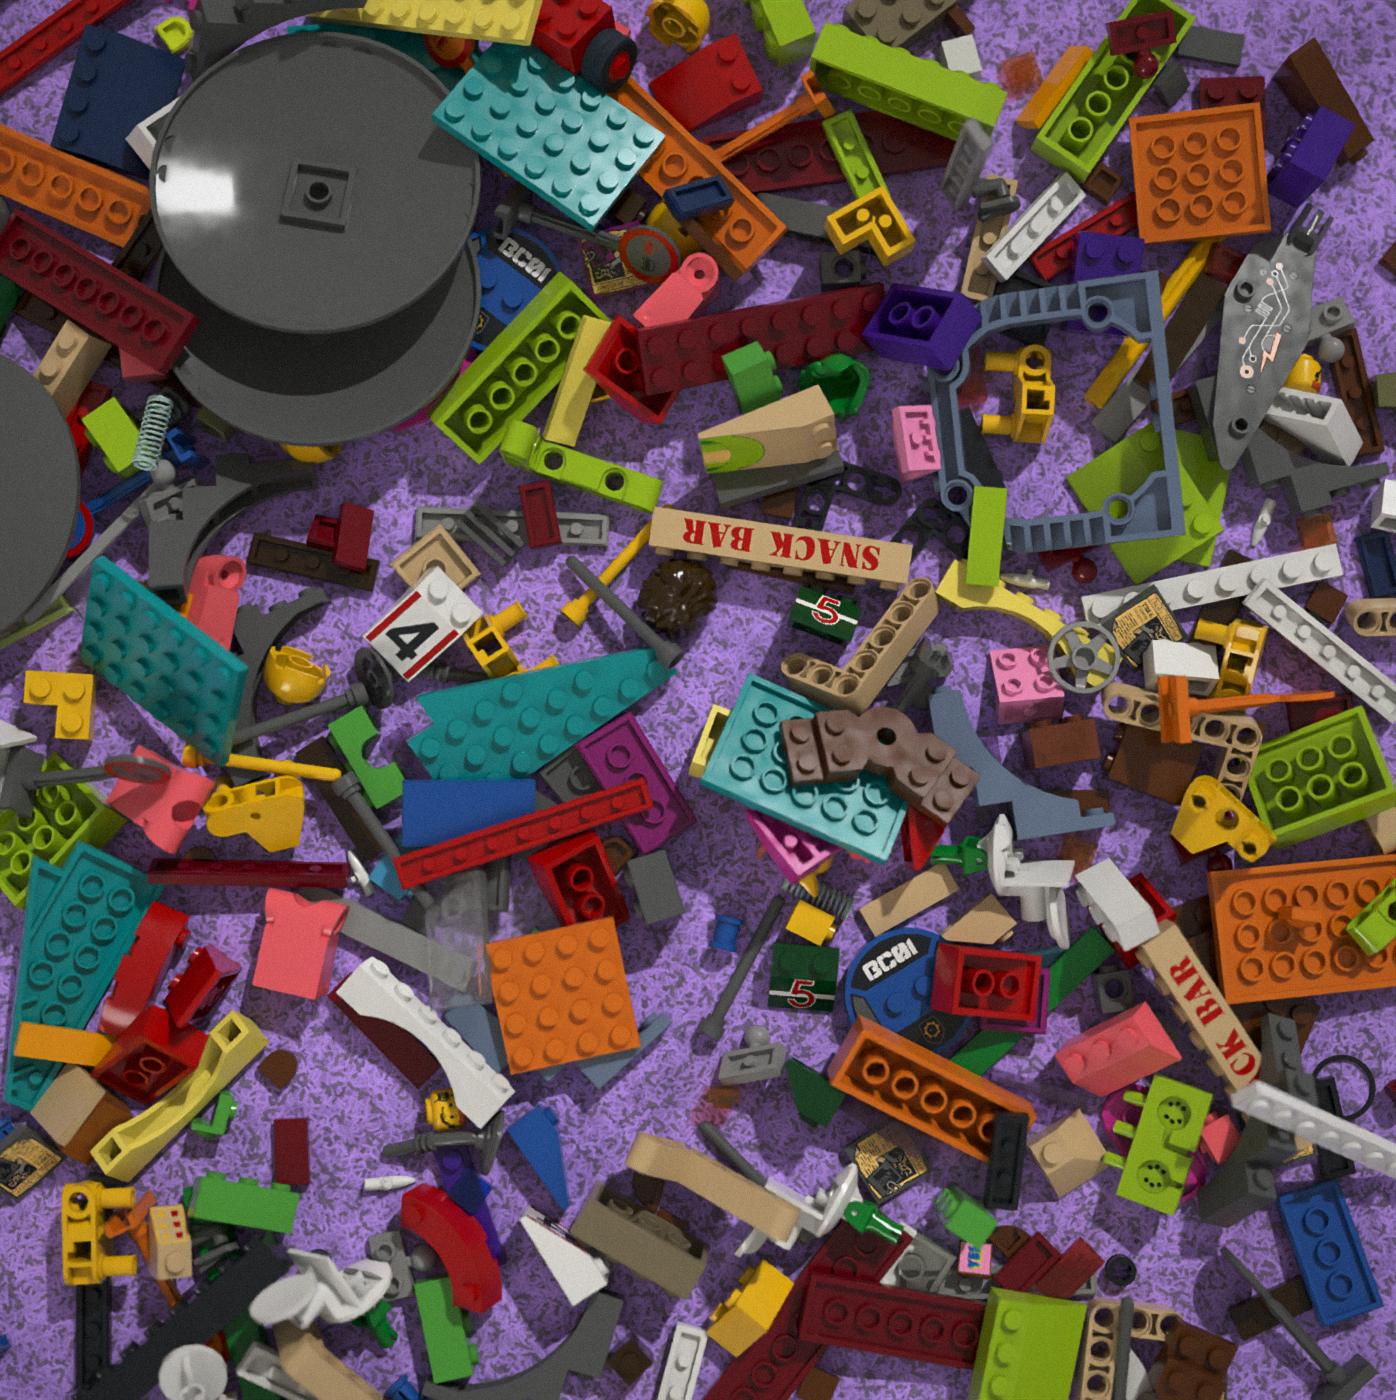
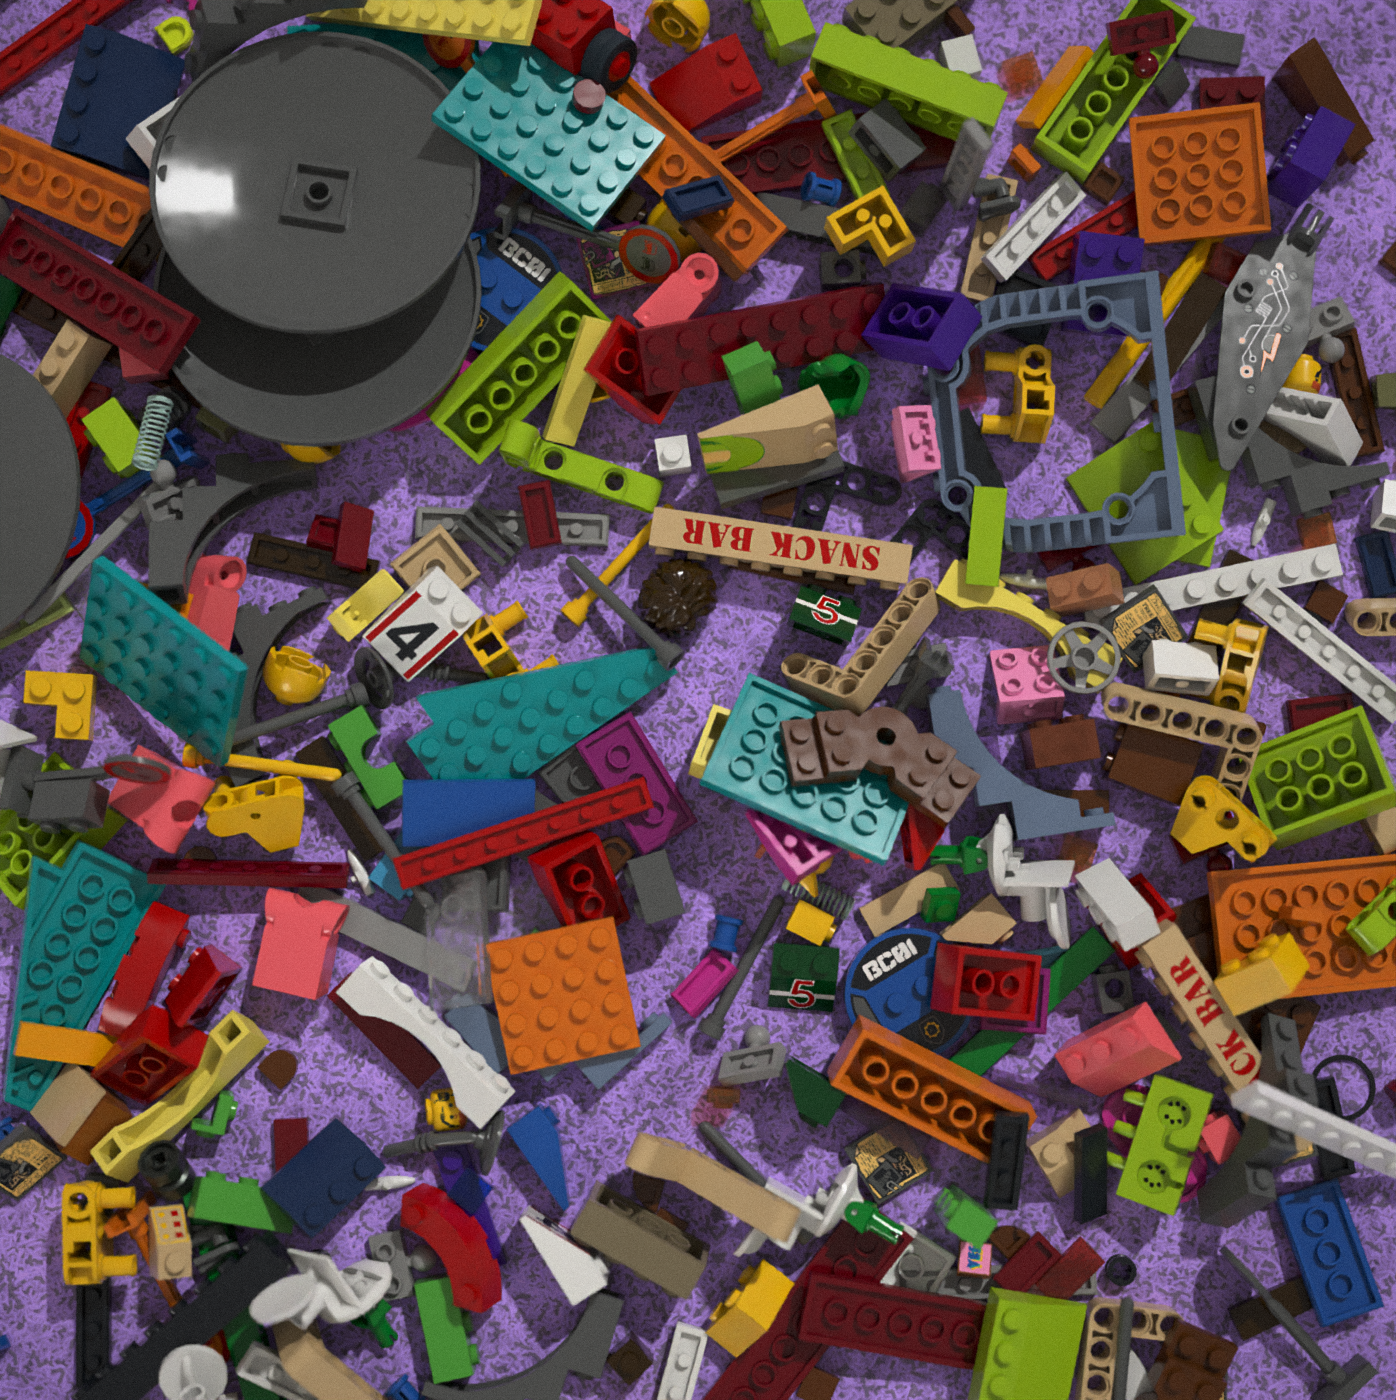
orange piece [1157,675,1335,744] -> none
none -> dark grey brick [28,779,110,834]
none -> pearl dark grey wheel [138,1140,196,1202]
none -> dark blue slope [260,1118,387,1239]
none -> light yellow bracket [327,569,404,642]
none -> tile [572,79,606,114]
none -> white brick [655,434,691,477]
none -> dark pink tile [670,948,739,1018]
none -> blue bush [800,171,842,207]
none -> dark grey brick [848,98,927,182]
none -> clear smoke brick [899,181,948,238]
none -> green plate [920,887,961,923]
none -> orange tile [1007,143,1042,183]
none -> nougat brick [1046,563,1125,617]
none -> black tile [1074,1123,1108,1225]
none -> yellow brick [1213,932,1310,1016]

